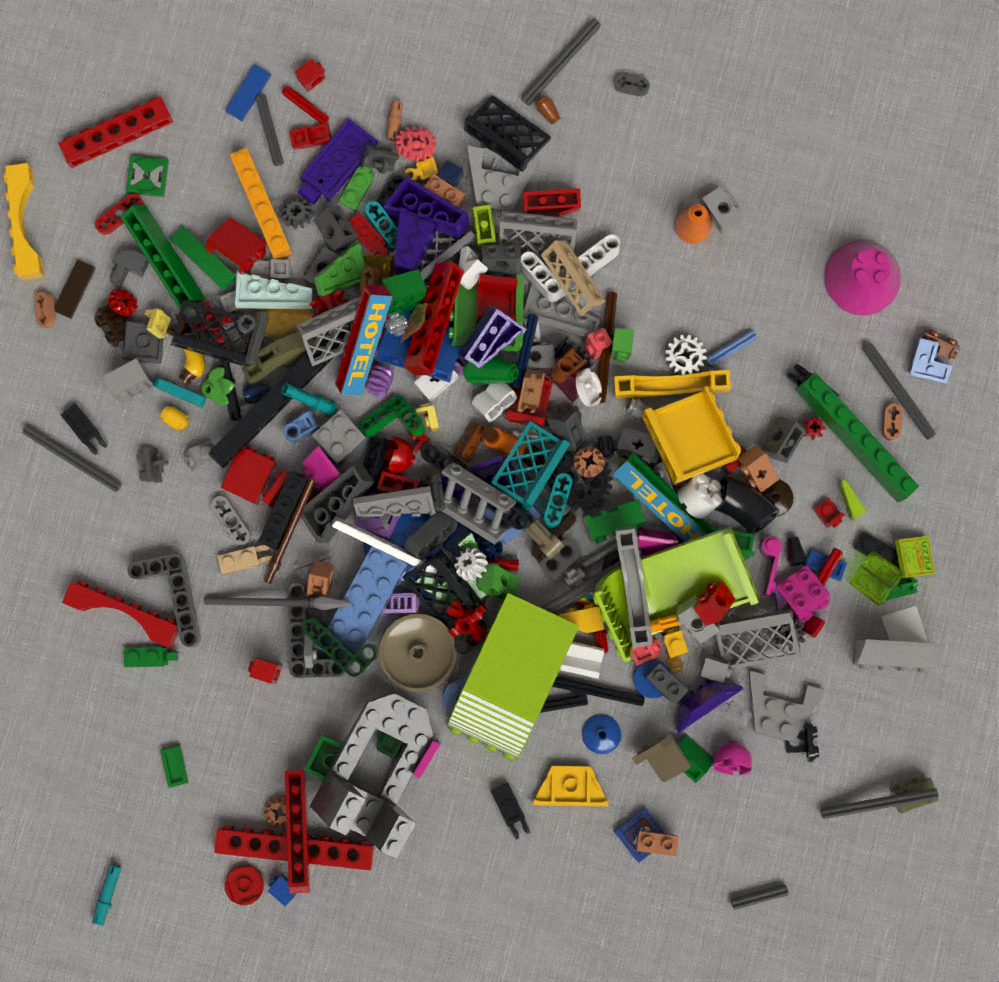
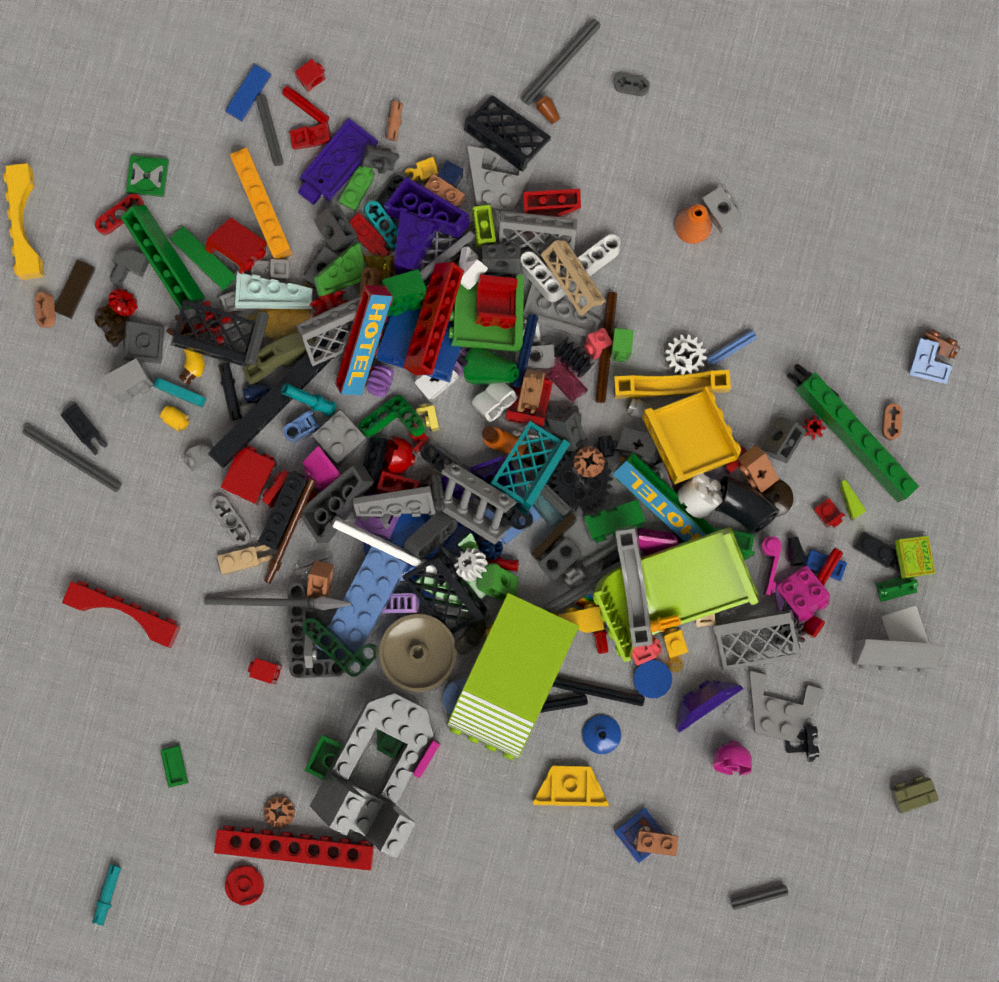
red brick [58,97,173,168] -> none
green hinge [124,647,178,667] -> none
dark grey beam [127,554,201,647] -> none
dark grey hips [136,447,169,483] -> none
light yellow bracket [145,308,171,339] -> none
bright green plate [201,367,235,406] -> none
dark grey bush [237,315,255,333] -> none
blue brick [268,874,297,907] -> none
dark grey gear [281,197,313,229] -> none
red brick [284,770,310,894] -> none
clear gear [385,312,408,336] -> none
coral gear [395,126,436,163] -> none
clear orange sticker [401,303,427,342] -> none
red pin [446,600,488,643] -> none
dark orange hinge [454,422,484,463] -> none
dark purple wedge [458,305,527,368] -> none
black hinge [491,782,531,840] -> none
dark tan piece [526,520,565,559] -> none
teal beam [543,473,572,528] -> none
dark orange piece [551,347,587,382] -> none
white panel [560,642,604,678] -> none
white tile [576,368,602,407] -> none
dark tan bracket [632,734,691,782] -> none
dark grey brick [645,663,688,705] -> none
light grey brick [676,594,720,643] -> none
green panel [678,735,713,783] -> none
red brick [693,581,736,626] -> none
light grey brick [701,654,733,683] -> none
dark grey axle [821,788,939,819] -> none
dark pink cone [825,241,901,316] -> none
clear neon green slope [849,551,904,606] -> none
dark grey axle [863,343,936,440] -> none

